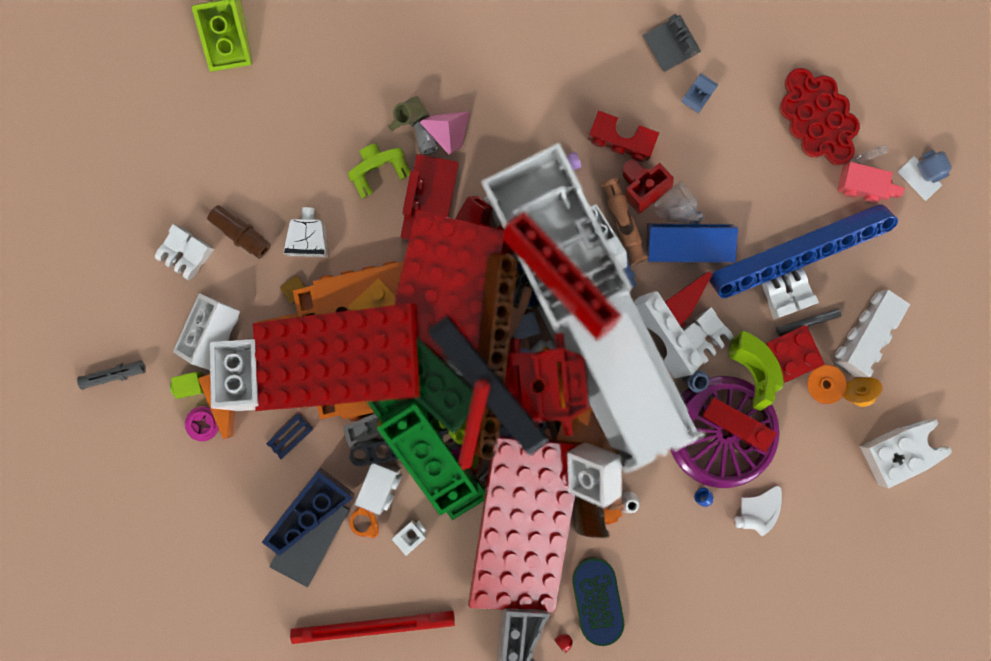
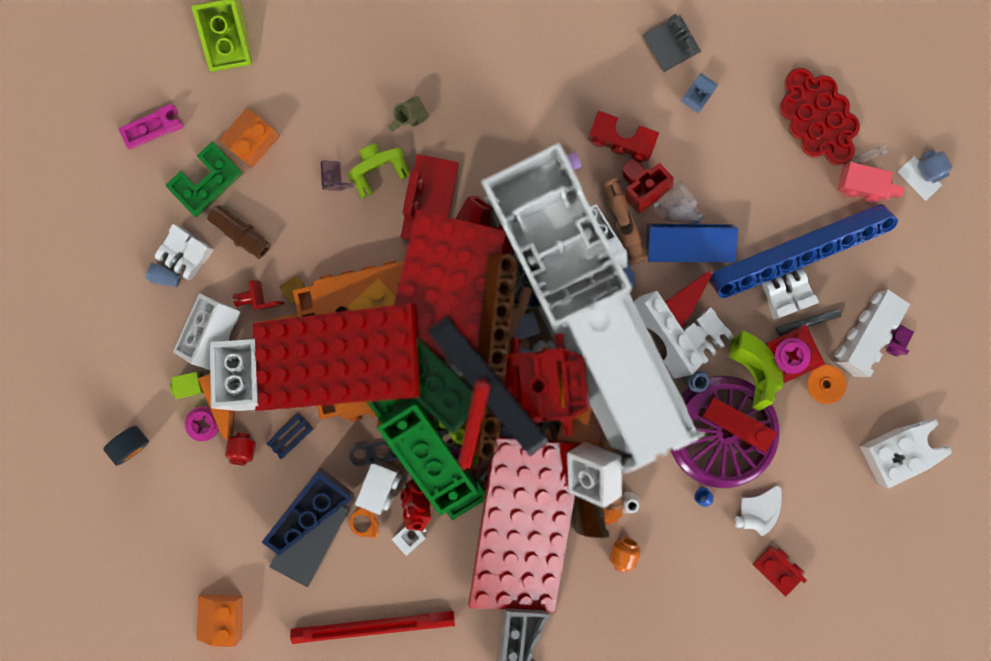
dark grey pin [77,360,146,390] -> none
white torso [284,207,329,257] -> none
light grey hinge [343,414,383,448] -> none
light grey cone [414,121,438,155] -> none
bright pink slope [420,111,470,154] -> none
red brick [502,211,622,341] -> none
red hinge [554,633,573,654] -> none
tile [572,557,624,646] -> none
light orange piece [843,377,883,407] -> none
none -> black wheel [103,425,149,466]
none -> dark pink plate [118,104,184,150]
none -> sand blue cone [145,263,181,287]
none -> green plate [165,141,244,218]
none -> orange slope [197,595,243,647]
none -> orange slope [219,108,280,168]
none -> red head [225,432,256,466]
none -> red bracket [232,280,285,310]
none -> bracket [321,160,354,191]
none -> red brick [400,480,431,531]
none -> orange head [609,537,641,572]
none -> red bracket [752,546,807,597]
none -> dark pink gear [774,338,811,374]
none -> magenta bracket [884,324,914,357]

